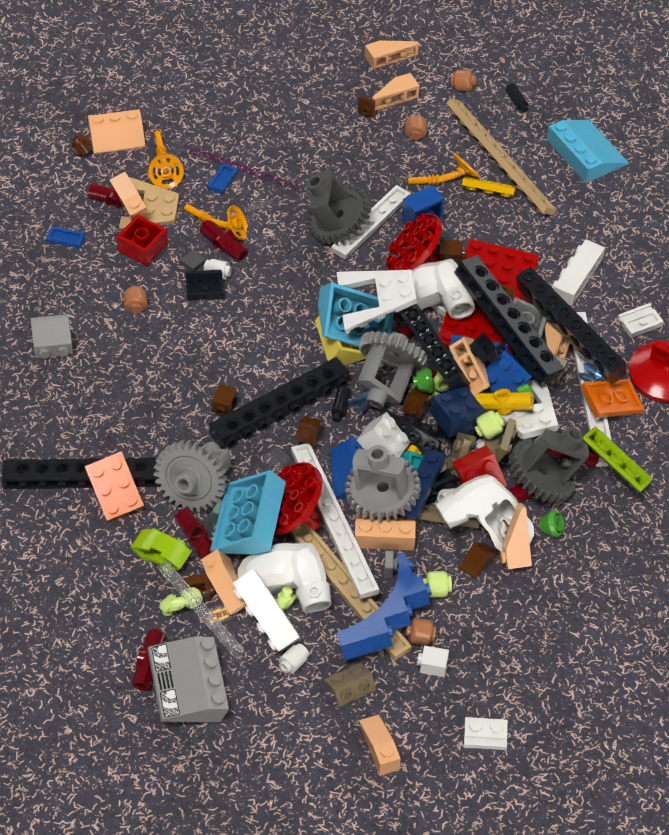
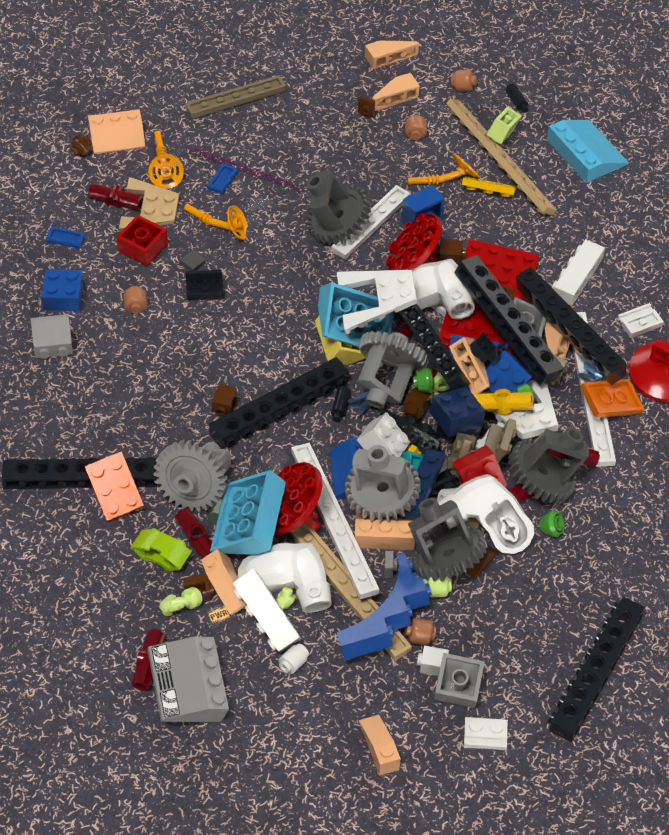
light nougat slope [110,172,149,221] -> none
clear axle [159,561,245,658] -> none
dark red piece [200,220,248,262] -> none
white brick [204,259,232,280] -> none
reddish brown brick [296,416,323,445] -> none
dark tan bracket [324,663,376,707] -> none
yellowish green head [475,410,505,439] -> none
light nougat slope [500,503,532,569] -> none
lime slope [583,426,653,493] -> none
none -> blue brick [41,269,84,311]
none -> dark tan plate [185,75,286,119]
none -> dark grey piece [408,498,487,581]
none -> light grey slope [434,653,485,708]
none -> yellowish green brick [487,107,522,144]
none -> black brick [548,597,645,742]

